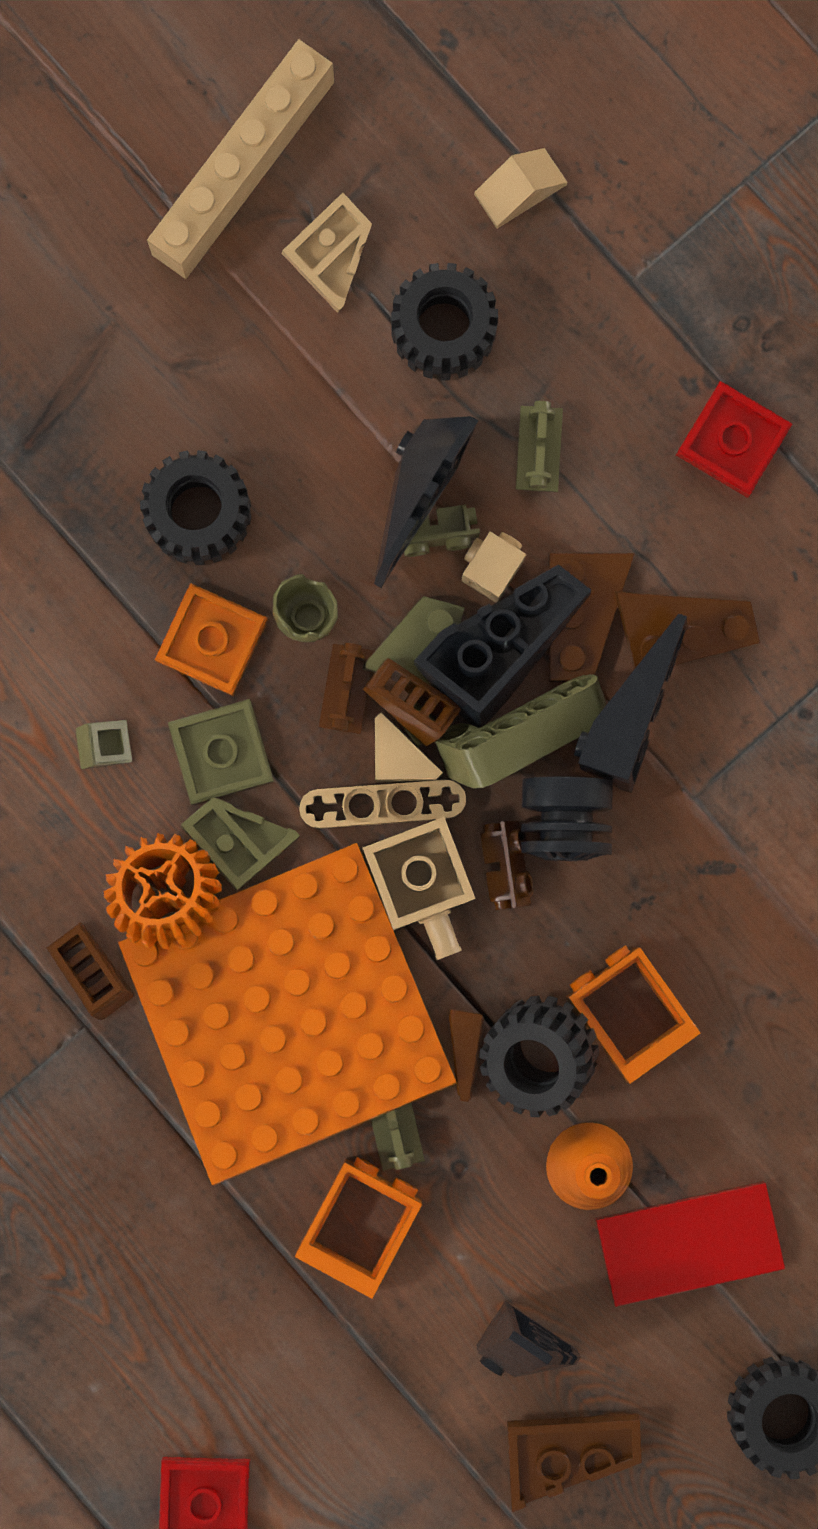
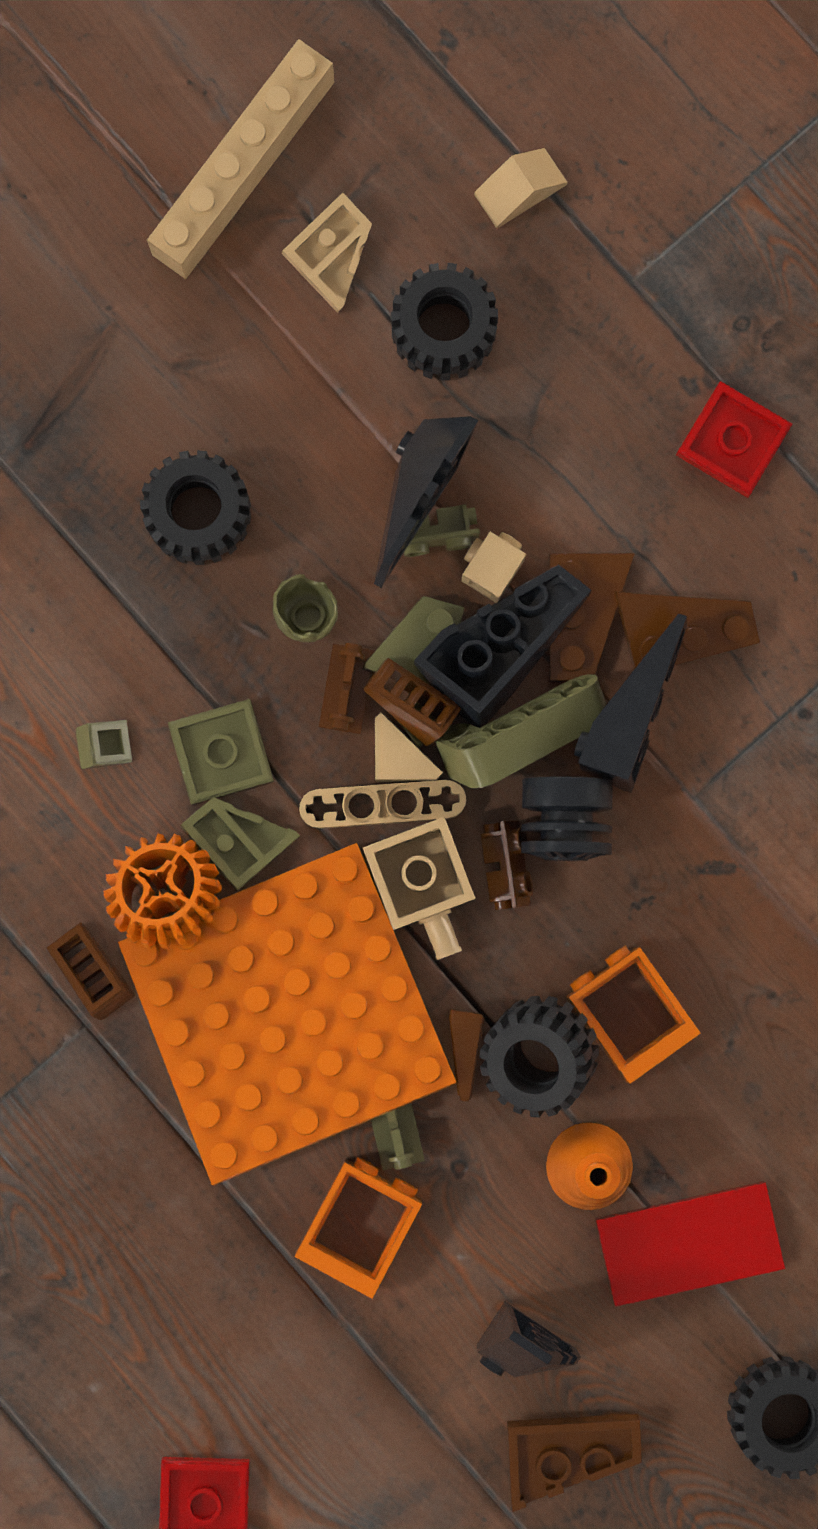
orange tile [155,583,268,696] -> none
olive hinge [516,401,563,492] -> none

